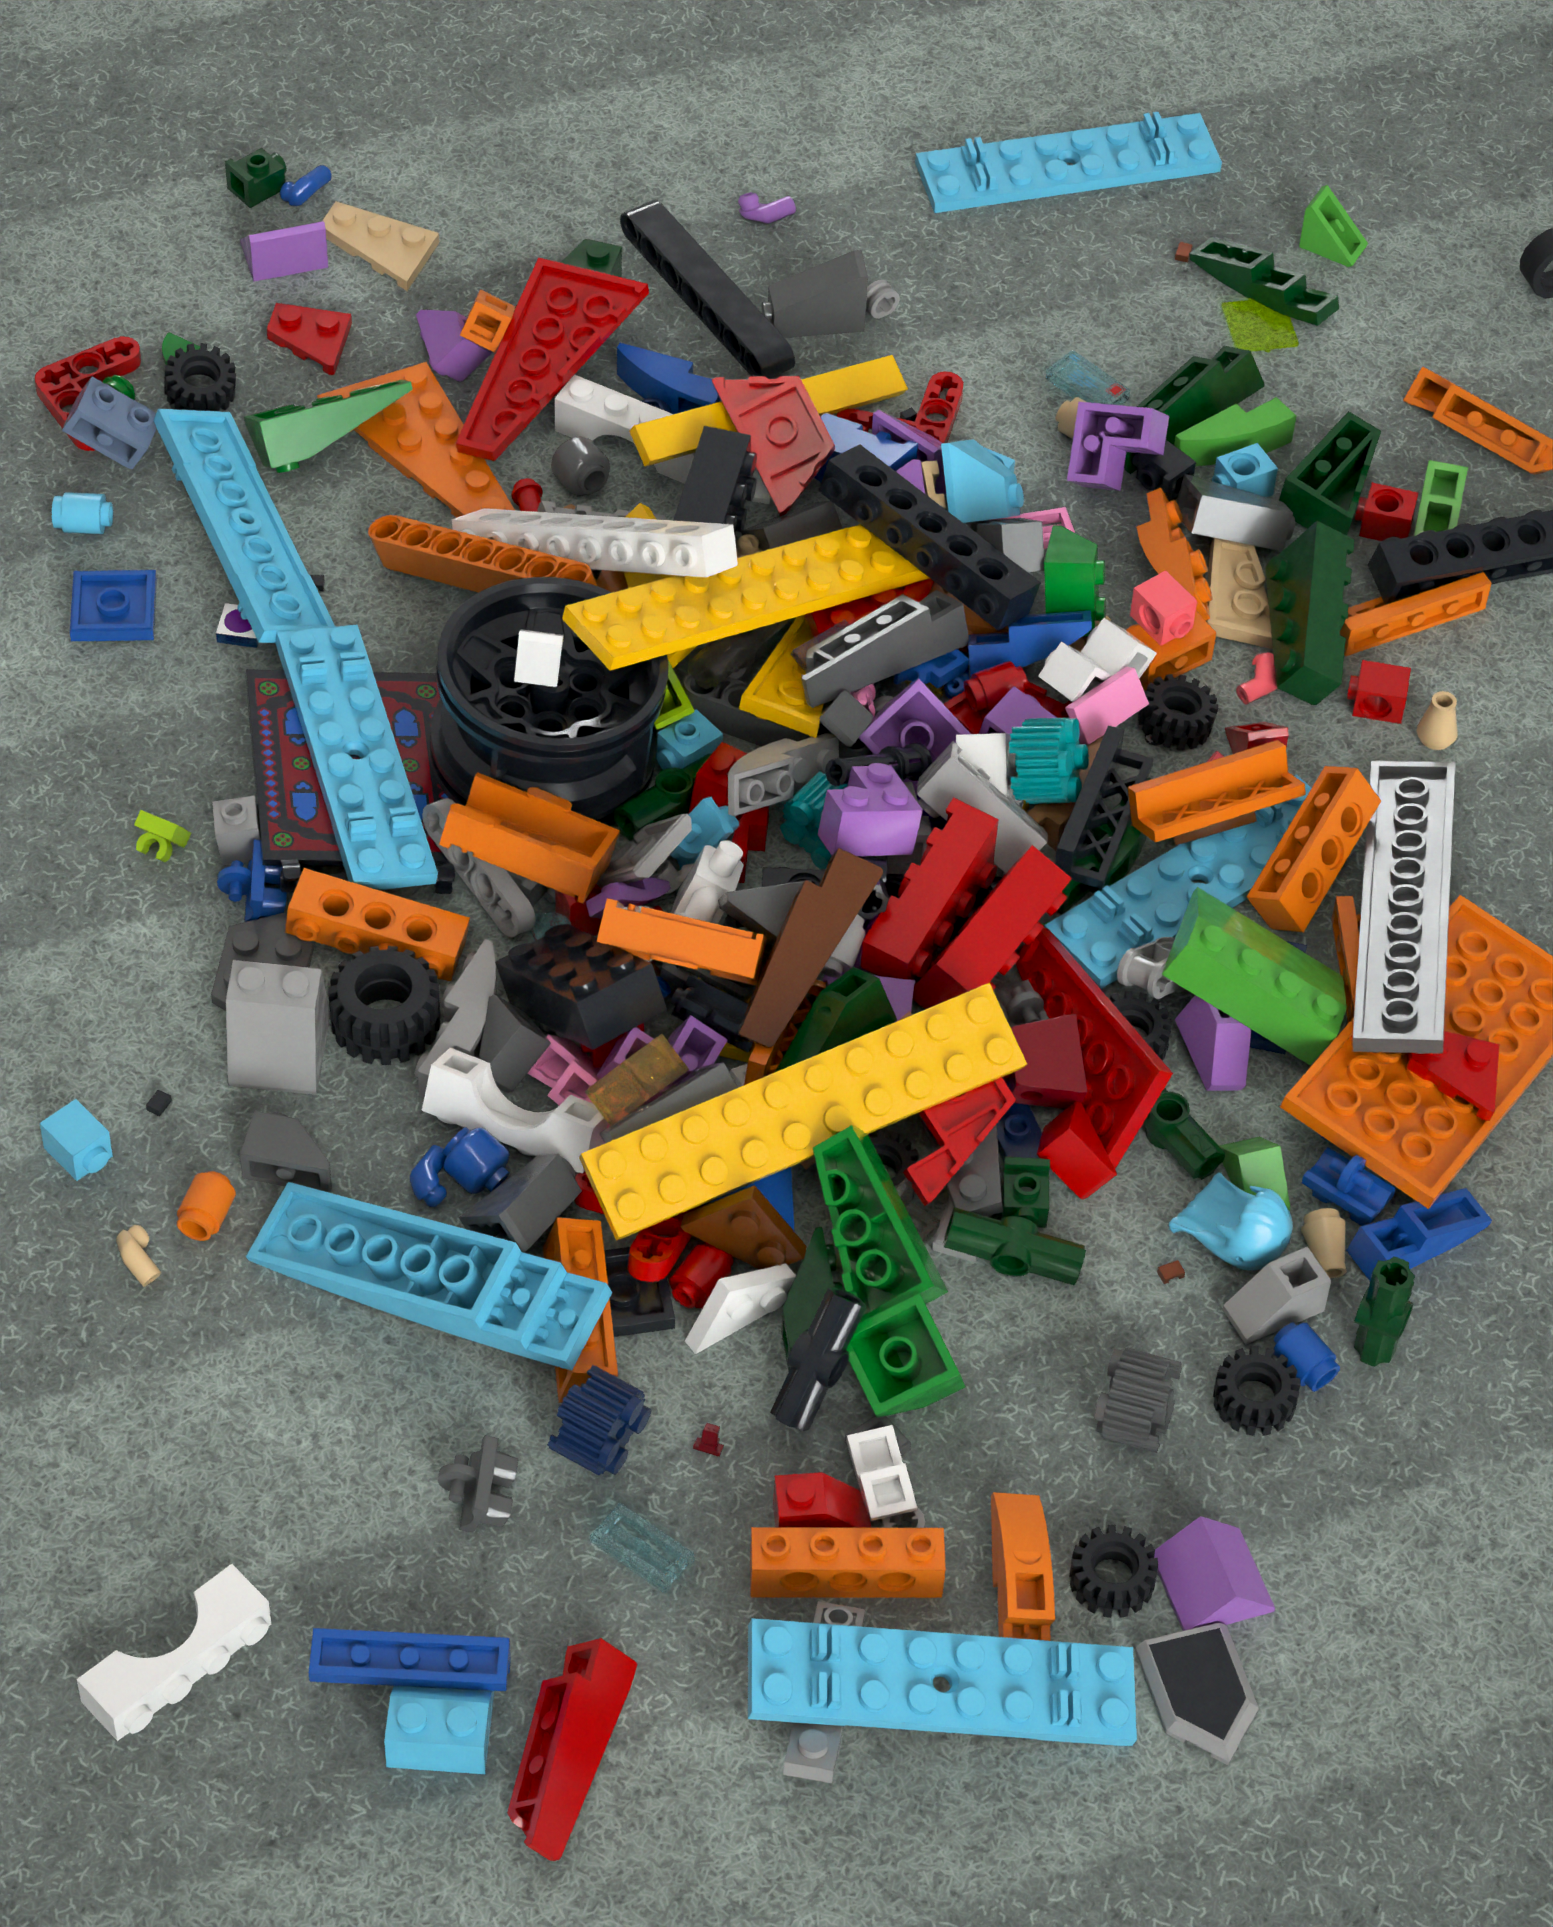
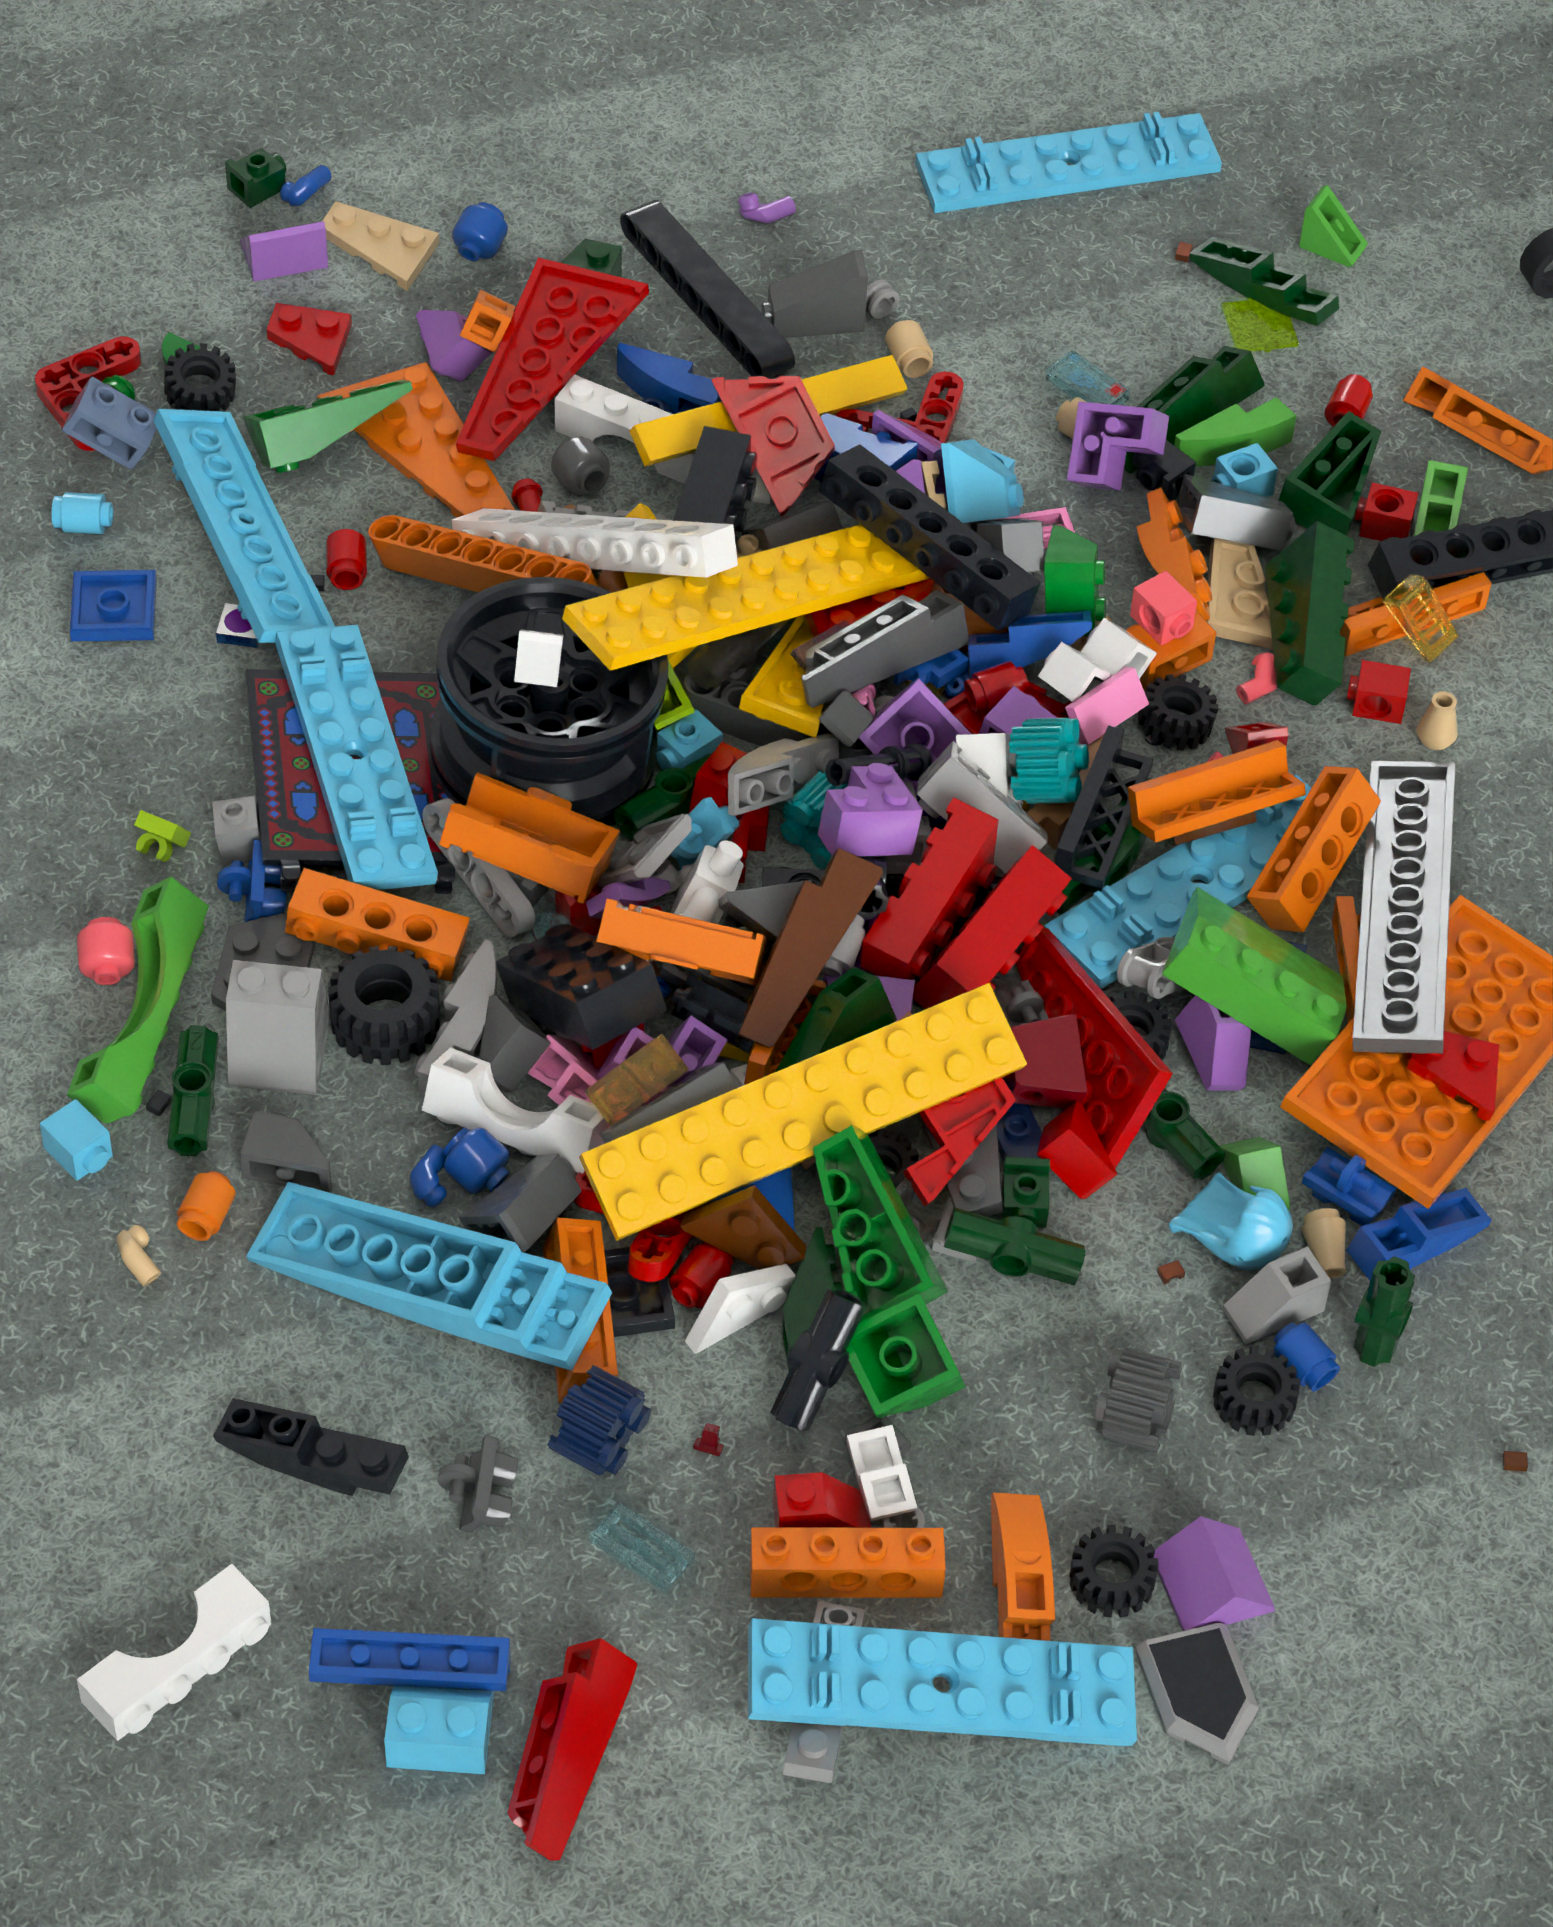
none -> bright green arch [66,877,209,1124]
none -> coral head [77,917,135,985]
none -> dark green piece [167,1025,219,1156]
none -> black slope [213,1398,409,1496]
none -> red brick [326,529,367,590]
none -> blue head [452,202,508,261]
none -> tan brick [885,320,933,378]
none -> red brick [1324,374,1373,427]
none -> clear yellow slope [1382,574,1459,663]
none -> reddish brown piece [1502,1451,1528,1471]

